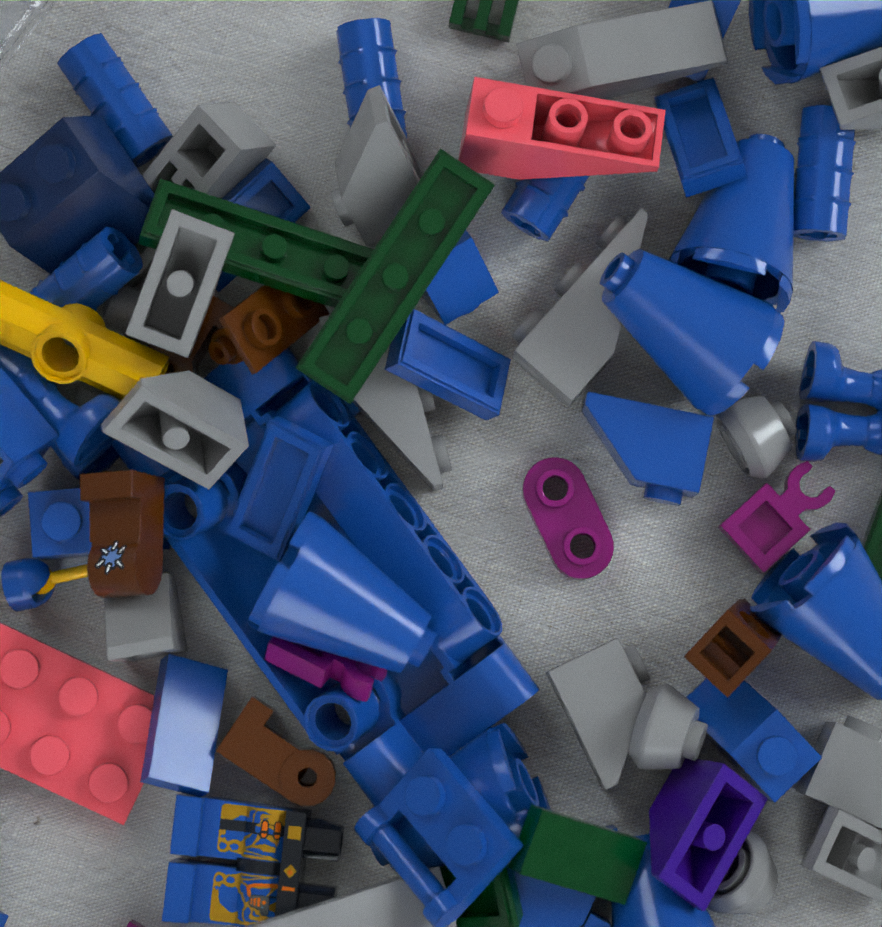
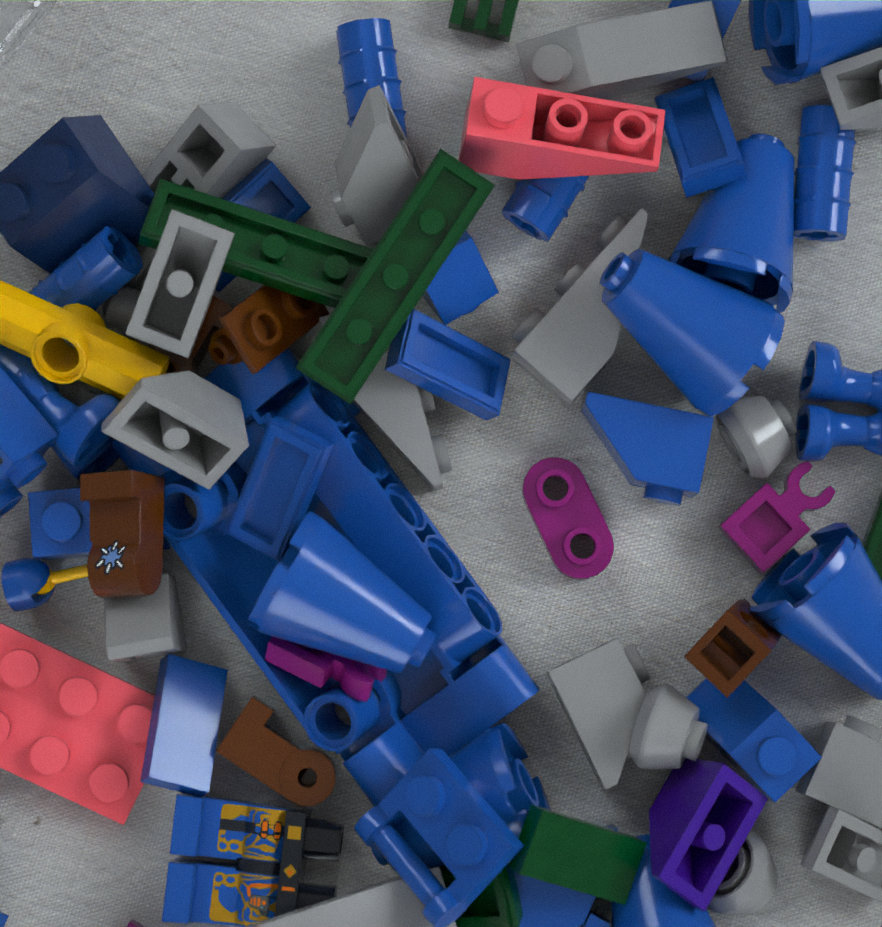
blue axle [57,33,173,167] -> none

